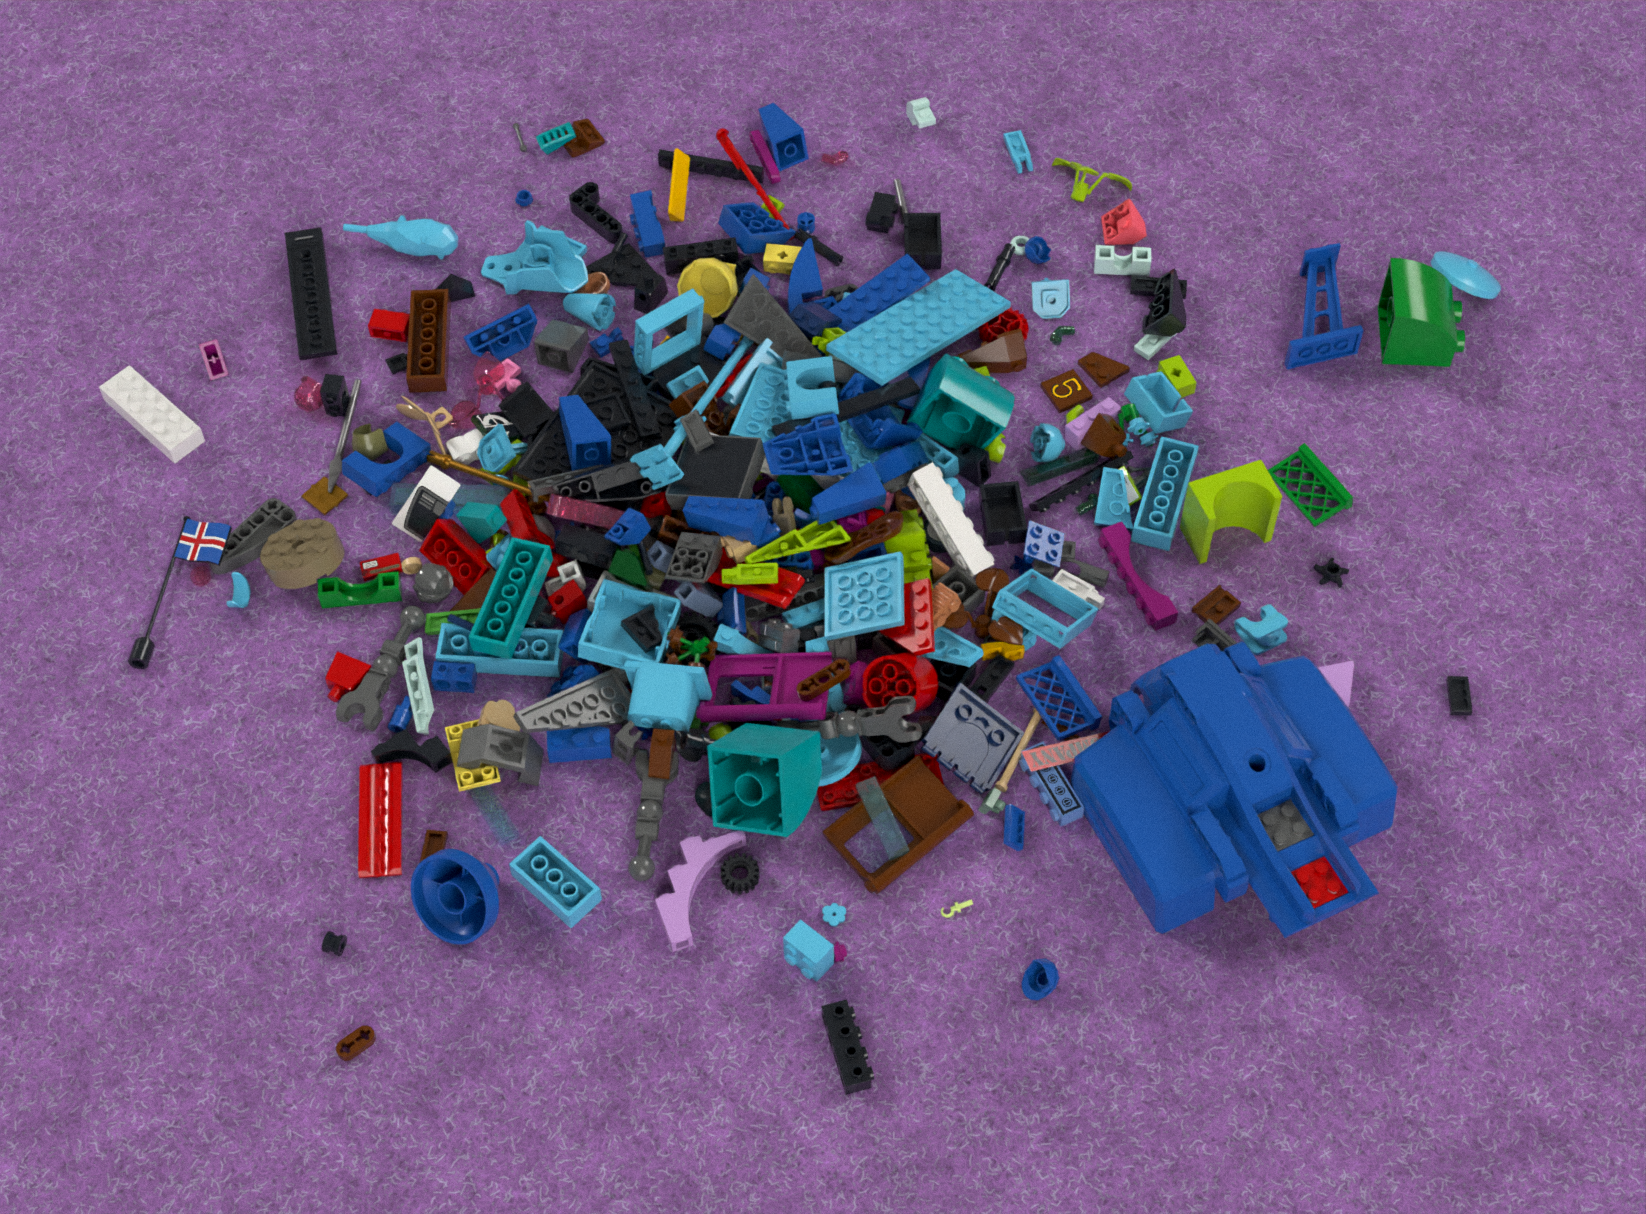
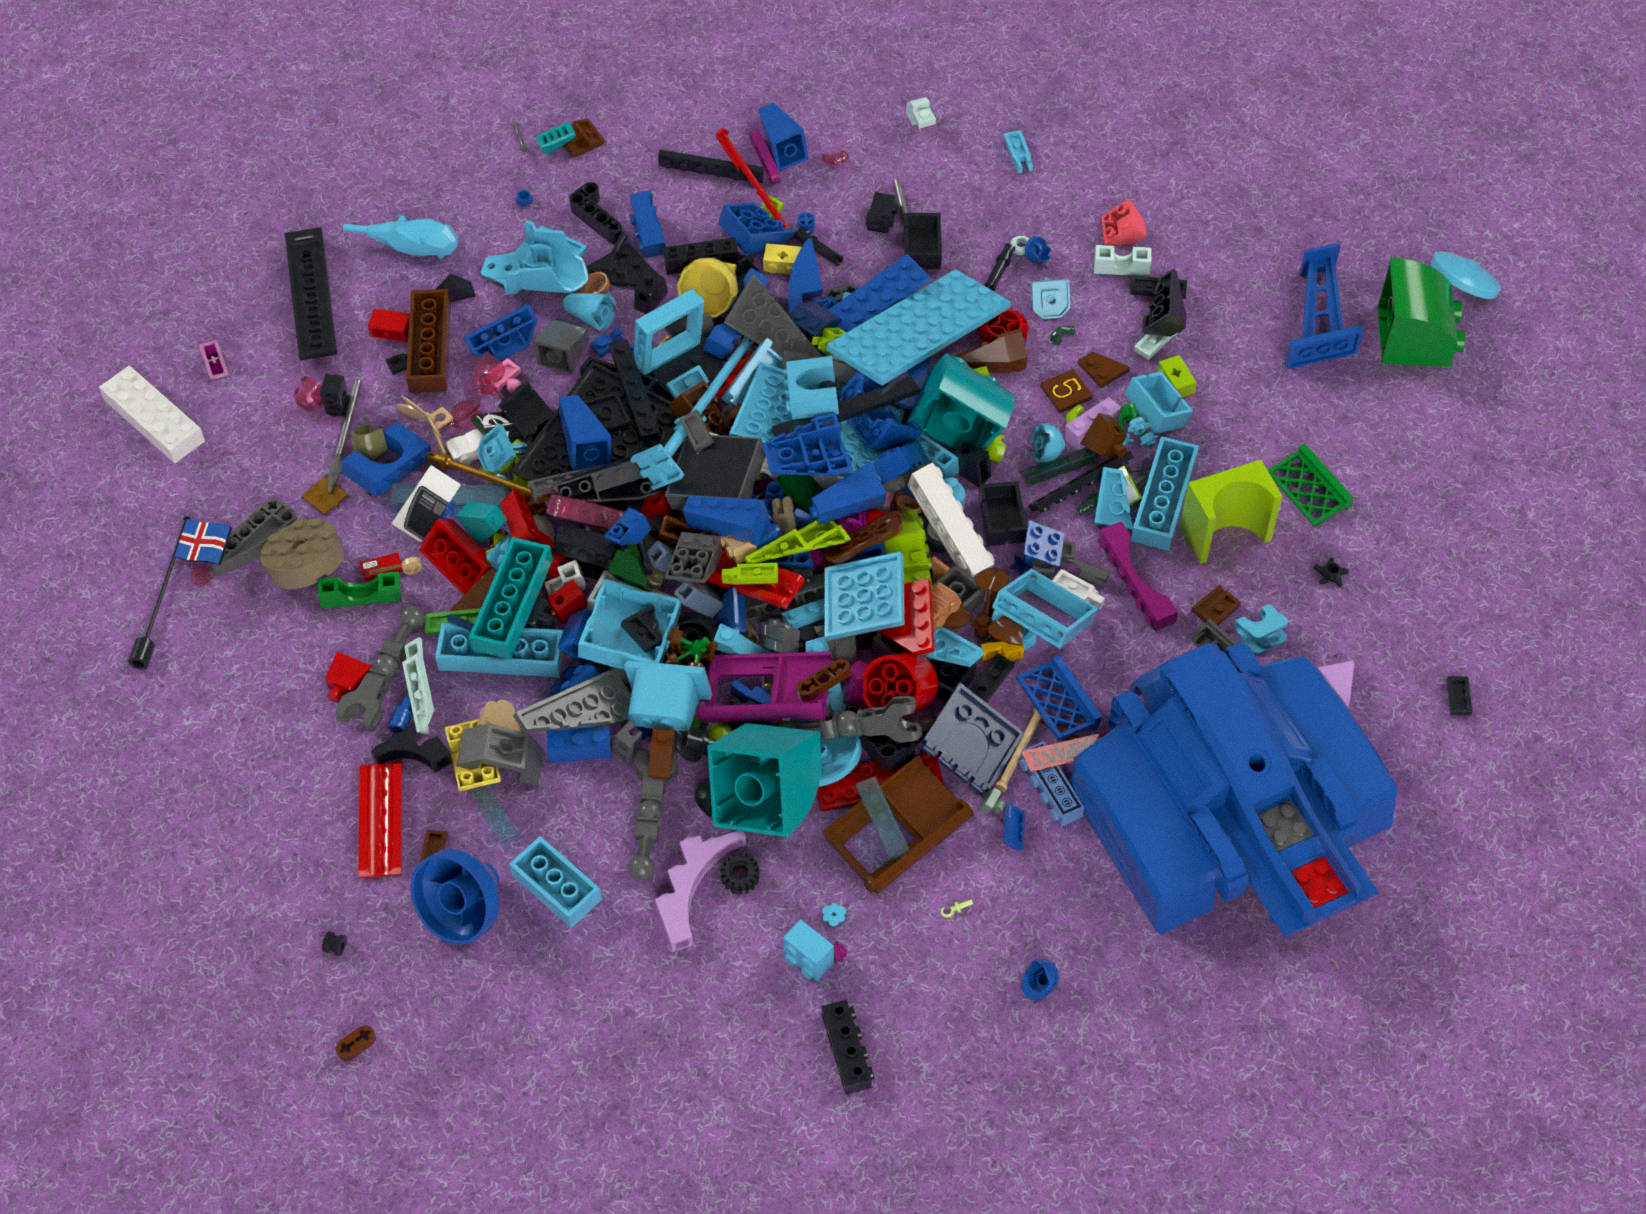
medium azure helmet [227,572,251,608] -> none
dark grey helmet [412,563,453,603] -> none
blue brick [431,661,478,693] -> none
yellow slope [668,148,690,222] -> none
lime plant [1052,158,1132,203] -> none

